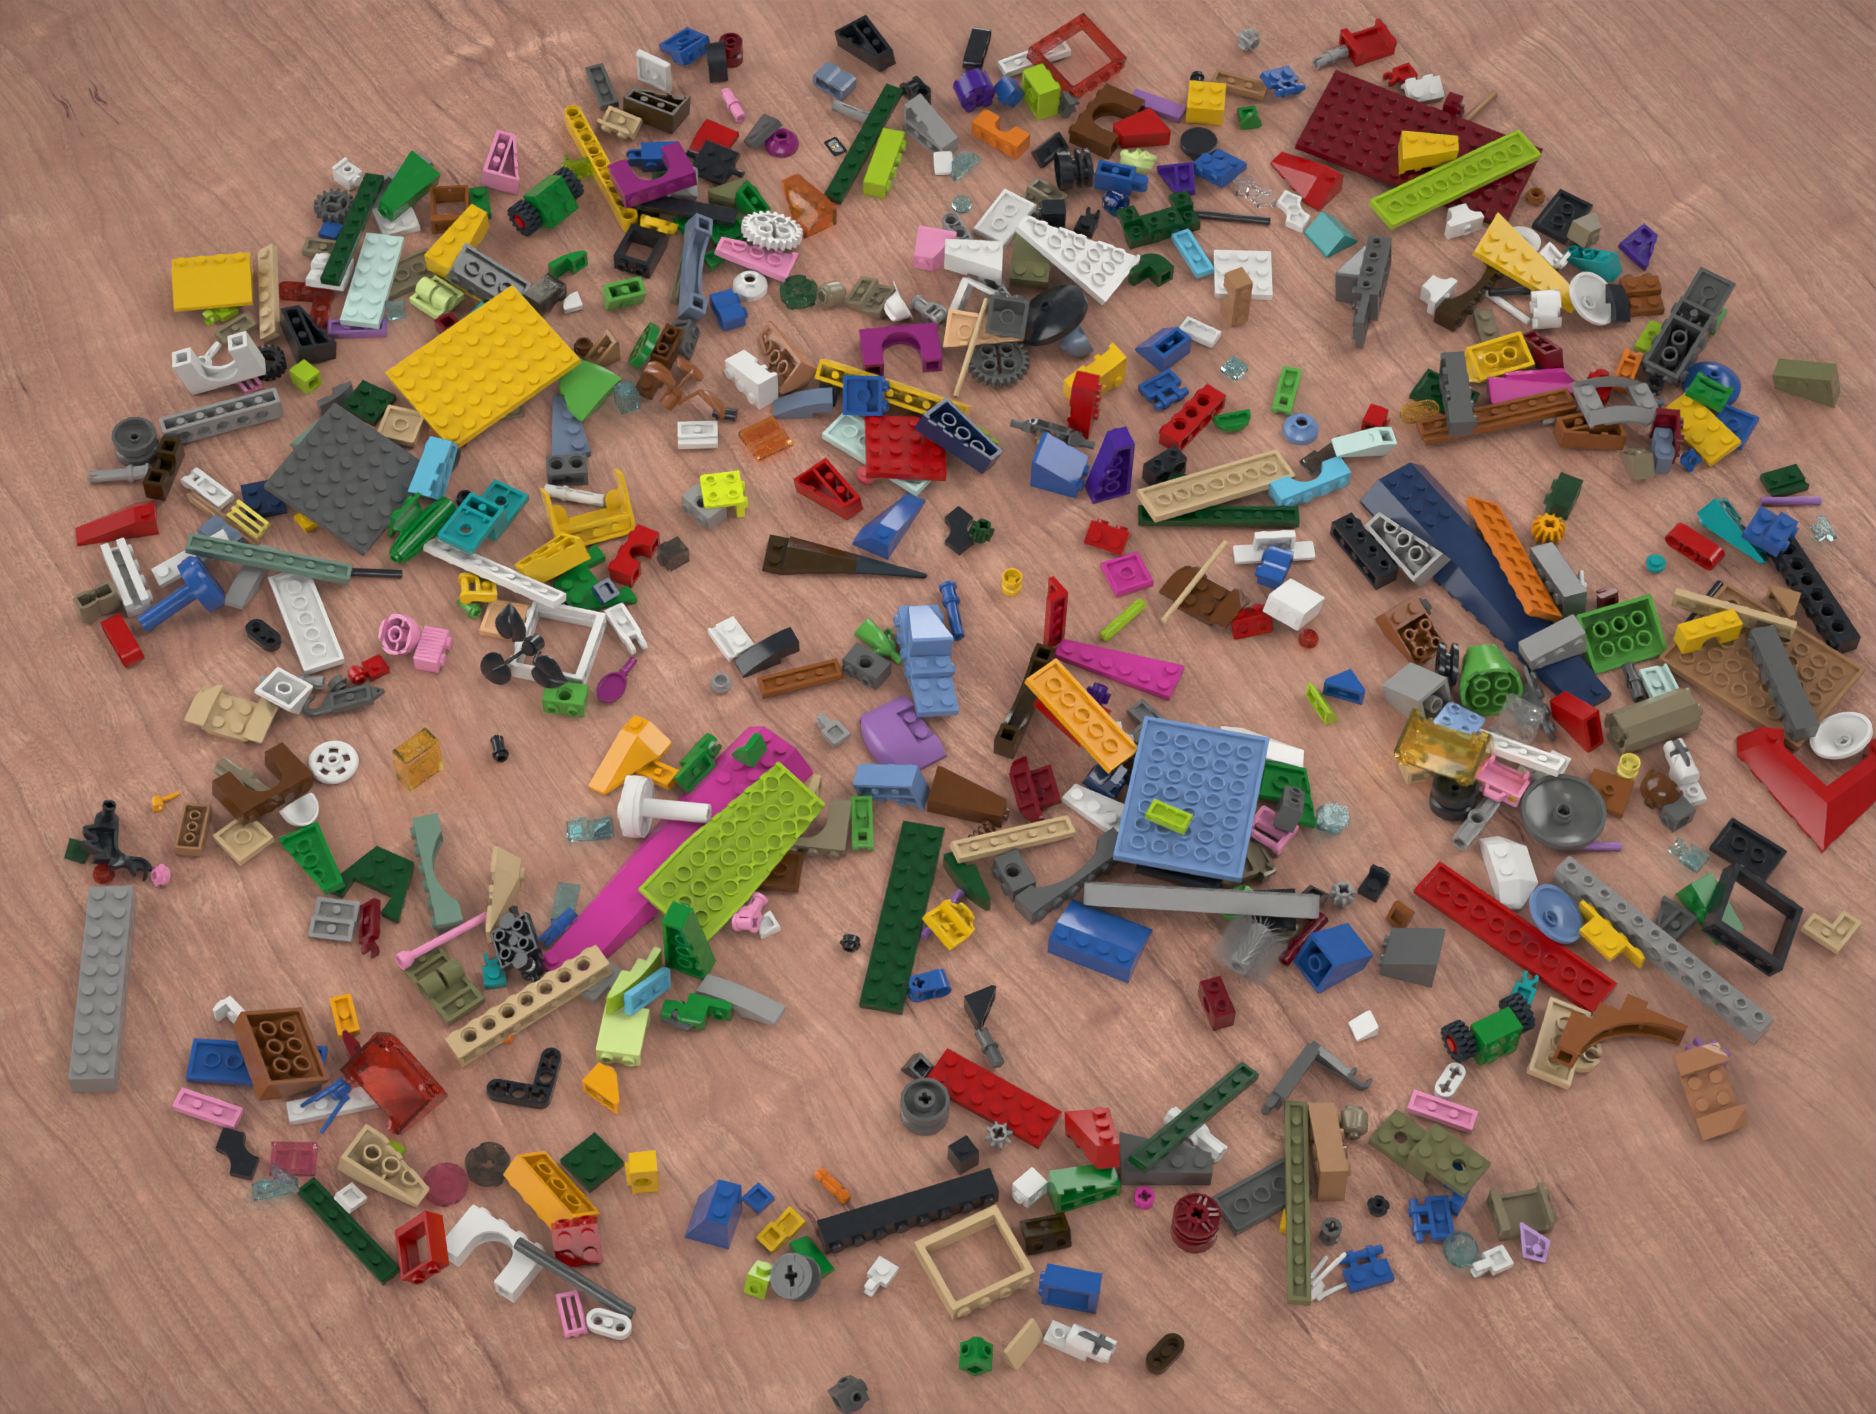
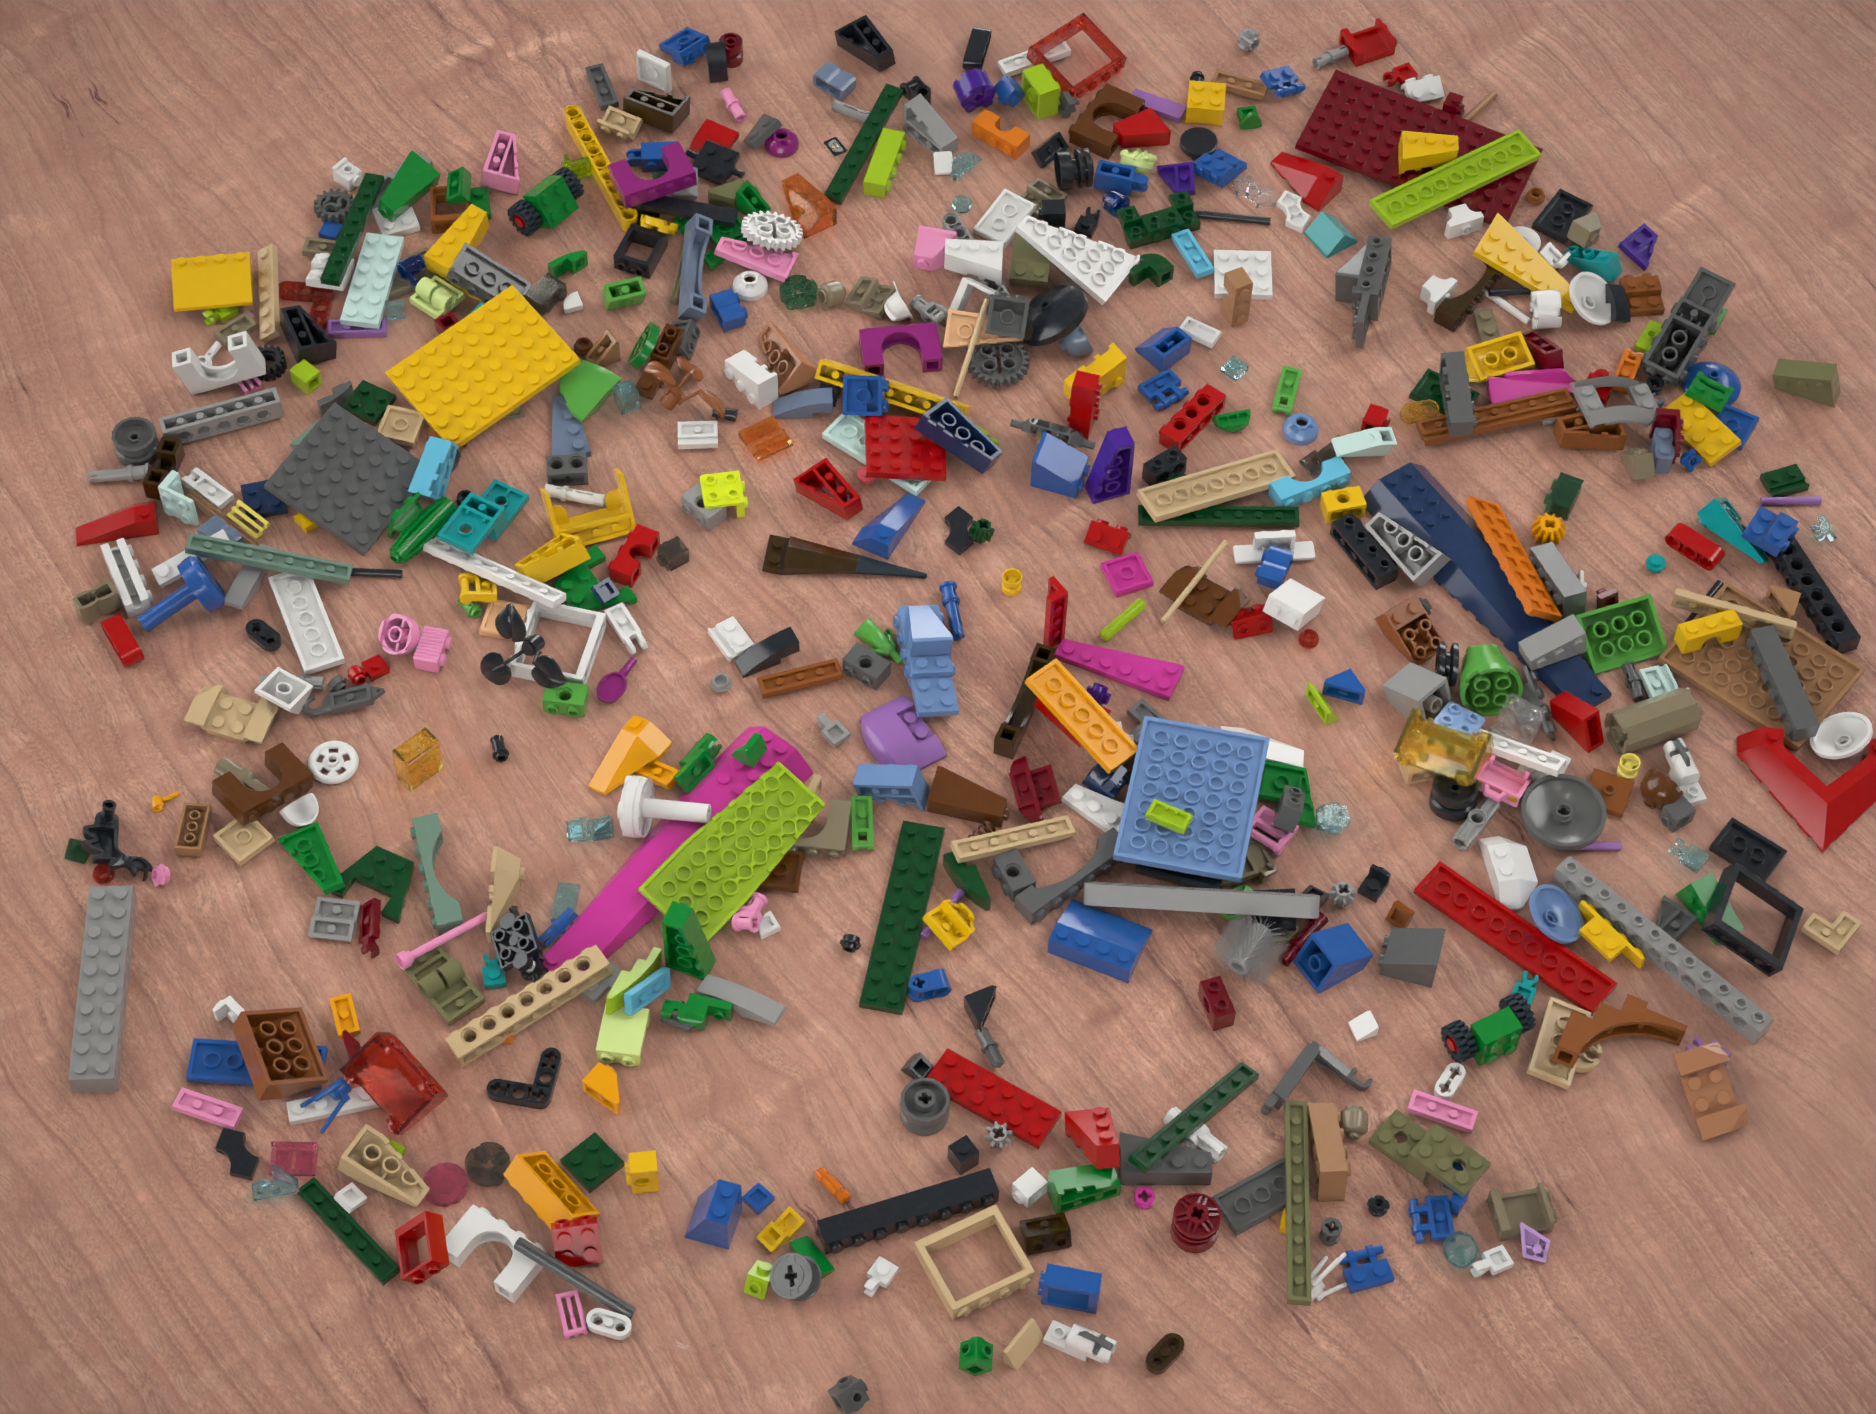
none -> light aqua bracket [158,470,199,527]
none -> clear blue piece [396,254,427,289]
none -> green slope [446,166,471,203]
none -> yellow brick [1319,486,1367,524]

